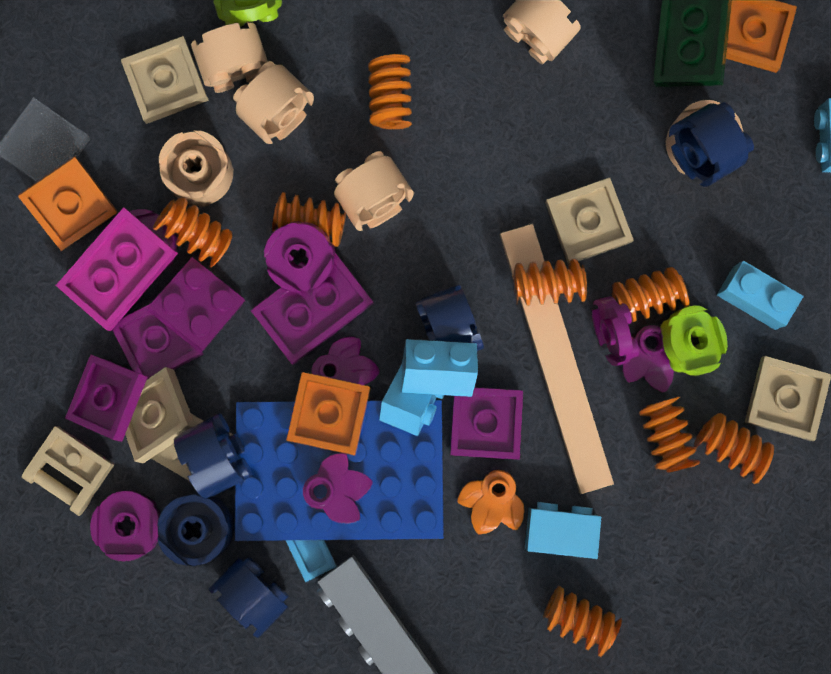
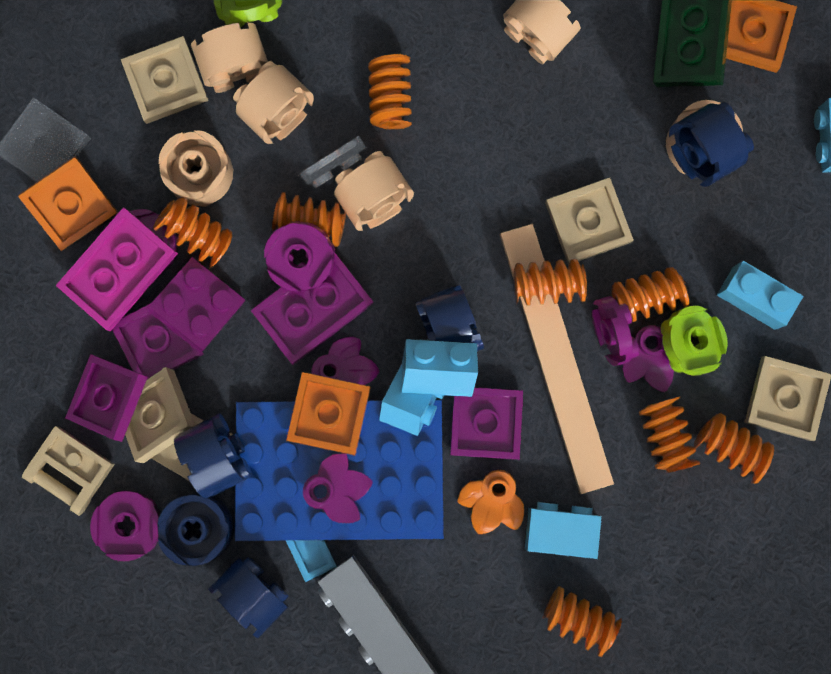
none -> clear plate [298,136,366,188]

